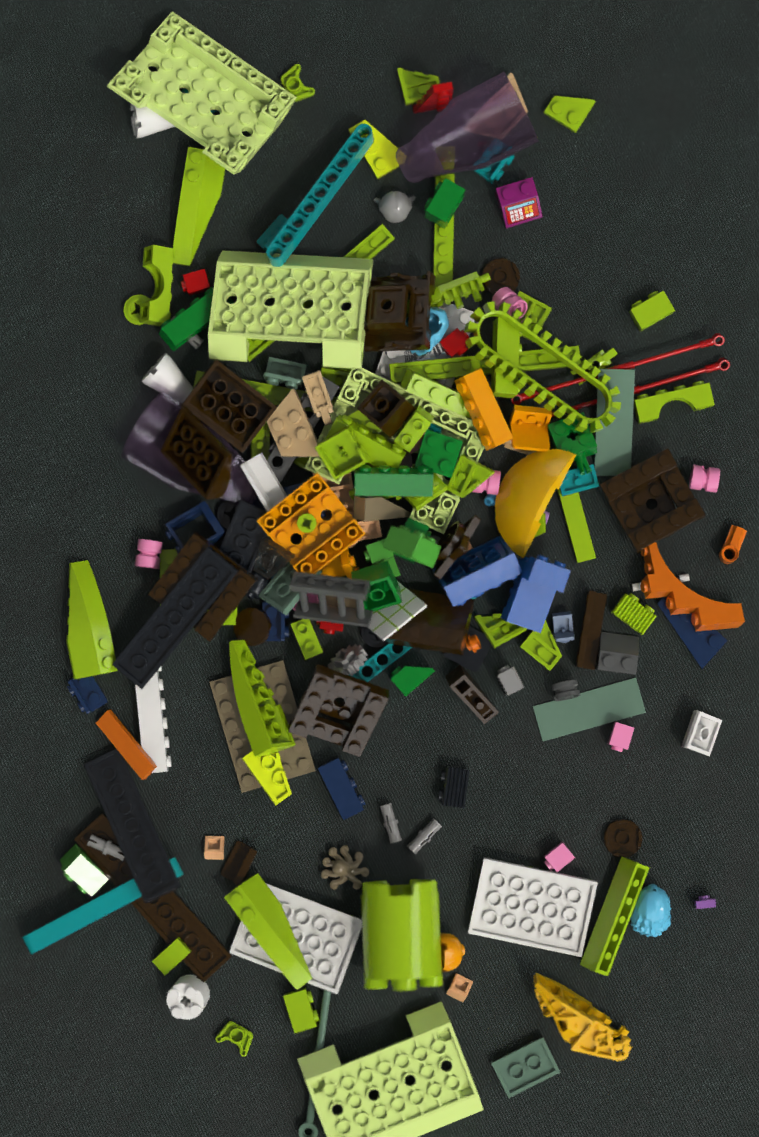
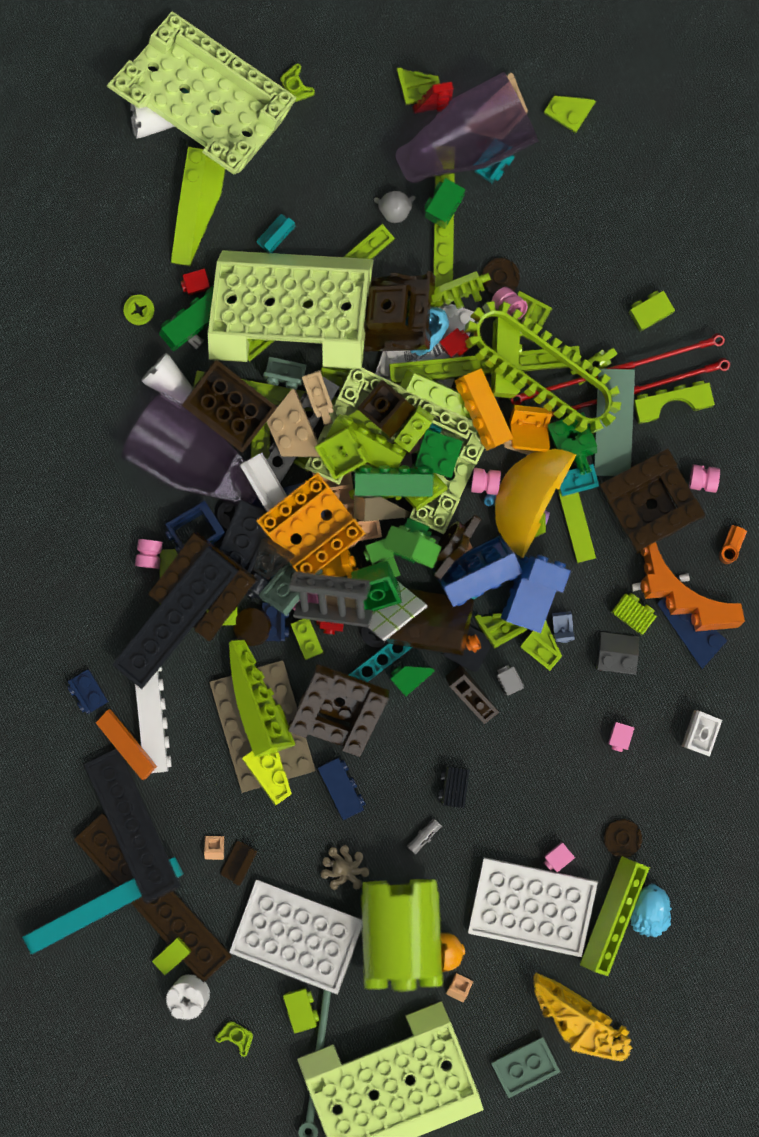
brick [60,844,108,896] -> none
lime wedge [67,560,118,680] -> none
light grey pin [87,834,124,861] -> none
lime arch [139,245,174,326] -> none
dark brown slope [160,406,232,500] -> none
lime wedge [224,873,312,990] -> none
teal beam [266,124,374,267] -> none
lime wheel [297,513,317,533] -> none
light grey gear [328,644,367,676] -> none
neon yellow wing [349,120,410,179] -> none
light grey pin [380,803,402,844] -> none
lime wing [447,455,495,498] -> none
magenta slope [495,177,542,228] -> none
sand green window [533,678,646,741] -> none
dark grey wheel [551,680,581,701] -> none
dark brown fence [575,591,607,670] -> none
medium lavender plate [694,895,716,909] -> none

